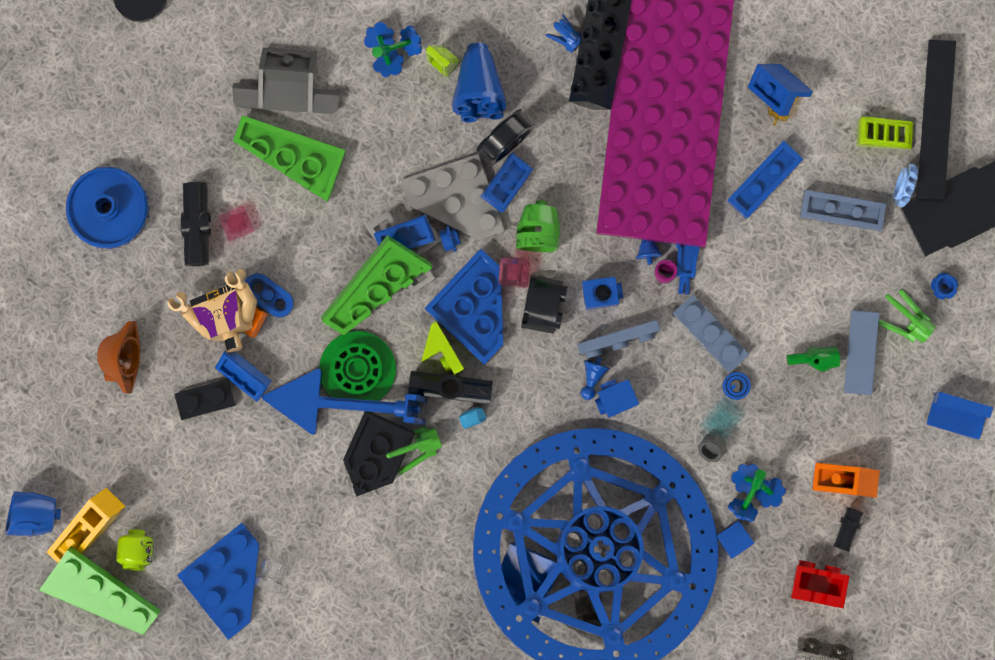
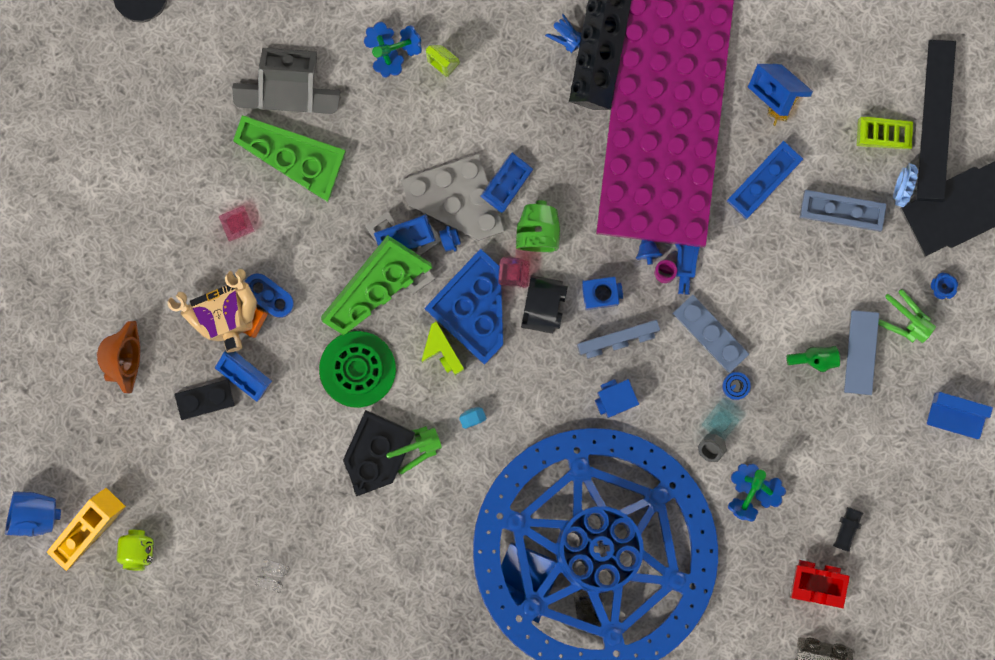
wing [39,546,161,635] -> none
blue wheel [66,167,150,249] -> none
blue plate [177,523,260,640] -> none
black piece [181,182,211,266] -> none
blue piece [262,369,427,435] -> none
black piece [408,371,493,405] -> none
blue cone [452,43,506,123] -> none
black wheel [476,109,536,166] -> none
blue piece [580,356,610,400] -> none
blue tile [716,520,754,559] -> none
orange slope [812,463,880,498] -> none

